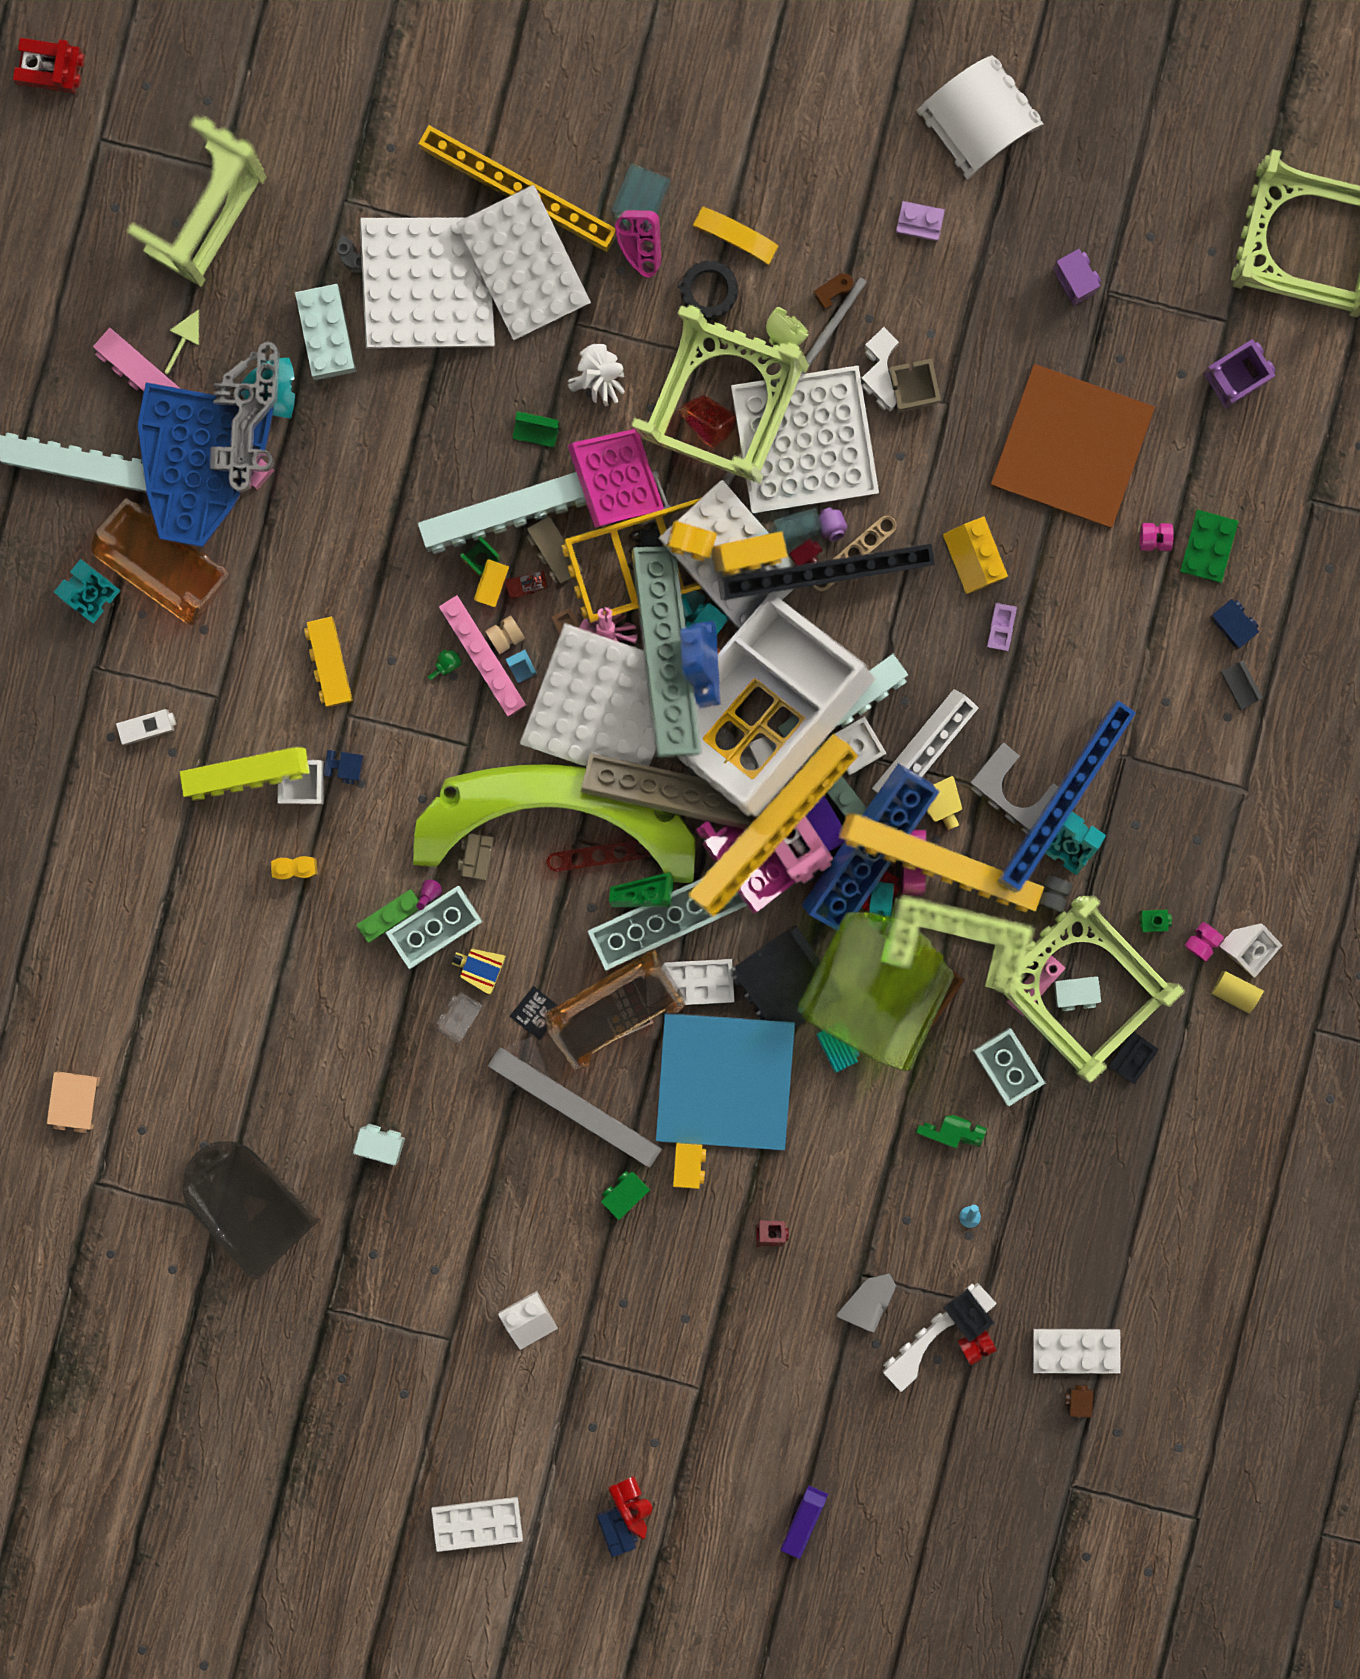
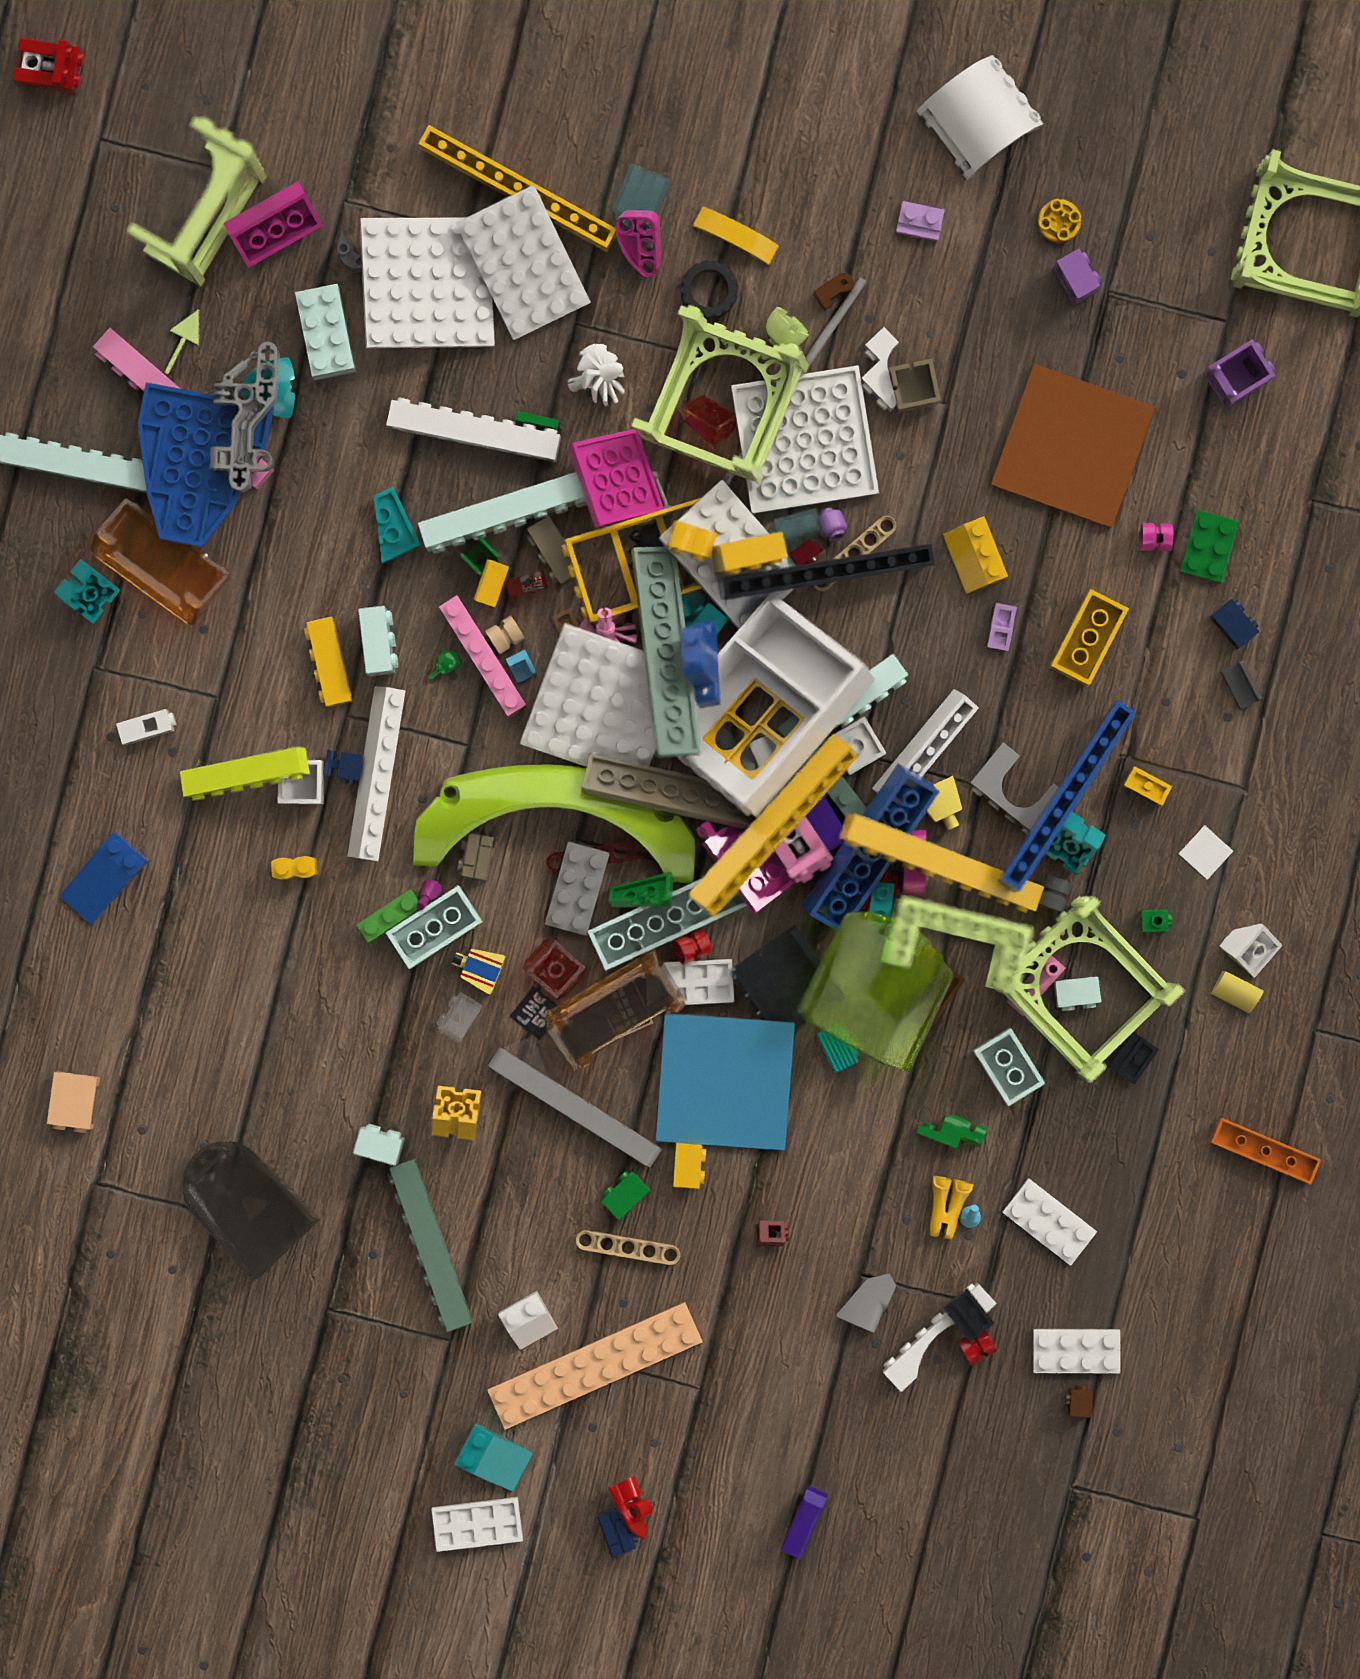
dark pink wheel [1184,921,1225,962] -> none
none -> blue slope [59,832,149,925]
none -> dark pink brick [223,181,323,268]
none -> white brick [347,686,405,861]
none -> light aqua brick [358,606,398,676]
none -> teal wing [374,487,421,564]
none -> white brick [386,398,561,462]
none -> sand green brick [387,1159,473,1332]
none -> yellow brick [431,1086,481,1140]
none -> teal slope [454,1423,533,1491]
none -> light nougat plate [487,1302,703,1429]
none -> clear red slope [522,936,586,1000]
none -> light grey plate [545,841,610,936]
none -> tan beam [576,1230,680,1265]
none -> red wheel [672,928,712,965]
none -> yellow piece [930,1176,973,1240]
none -> white plate [1002,1178,1097,1266]
none -> yellow tile [1038,199,1081,243]
none -> yellow brick [1049,589,1129,687]
none -> yellow panel [1122,766,1172,806]
none -> white sticker [1179,825,1233,880]
none -> orange piece [1210,1117,1321,1184]

